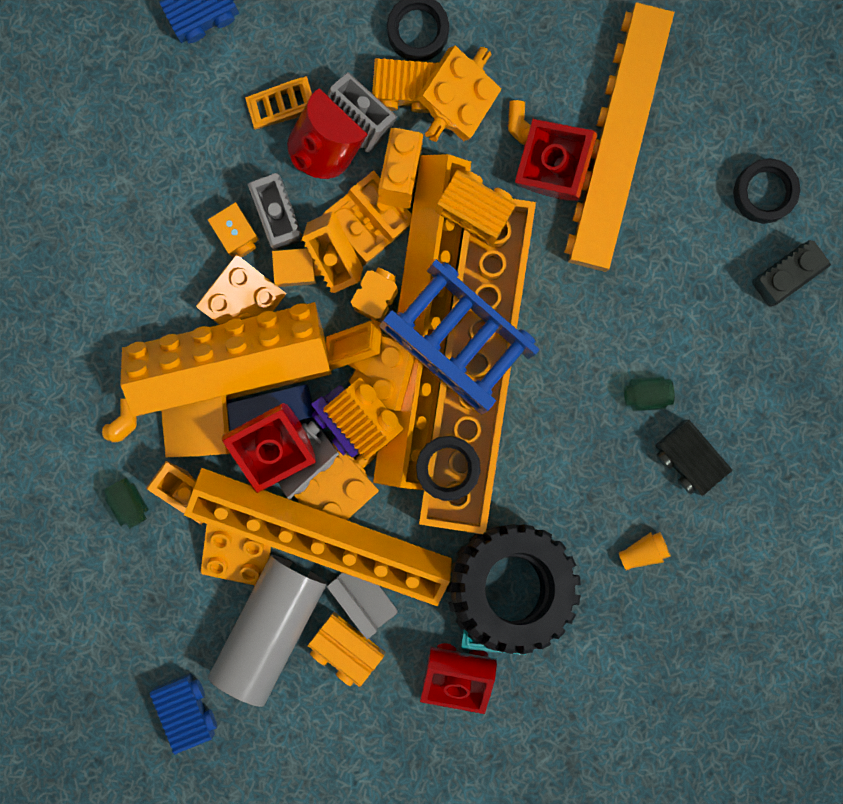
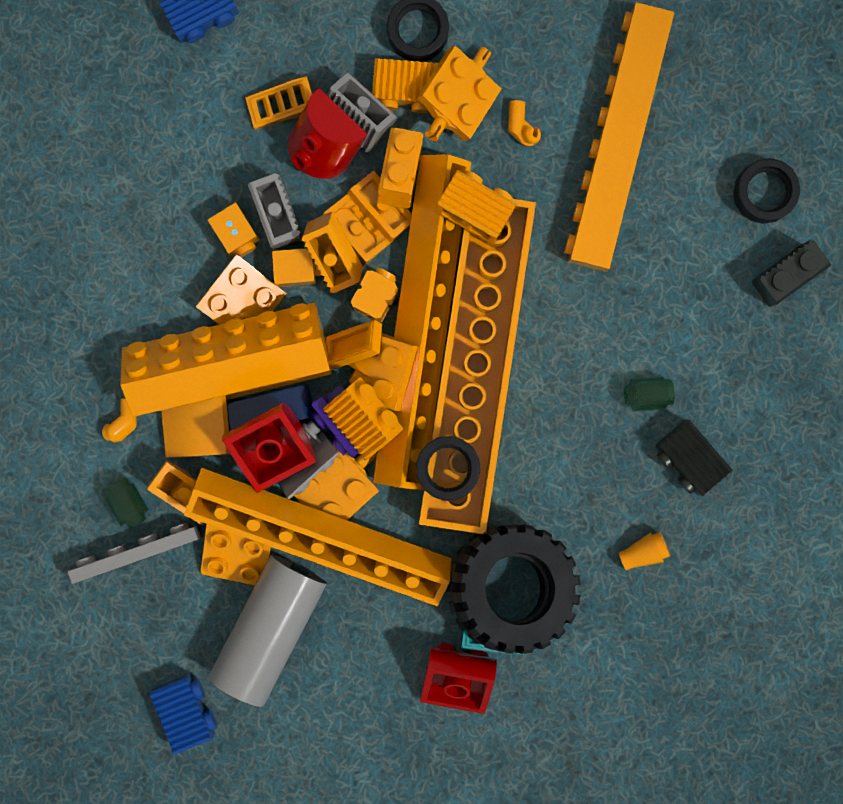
light orange brick [308,612,385,687] -> none
light grey panel [326,573,398,640] -> none
blue fence [379,259,540,415] -> none
red brick [515,119,598,201] -> none
none -> light grey plate [68,522,202,584]

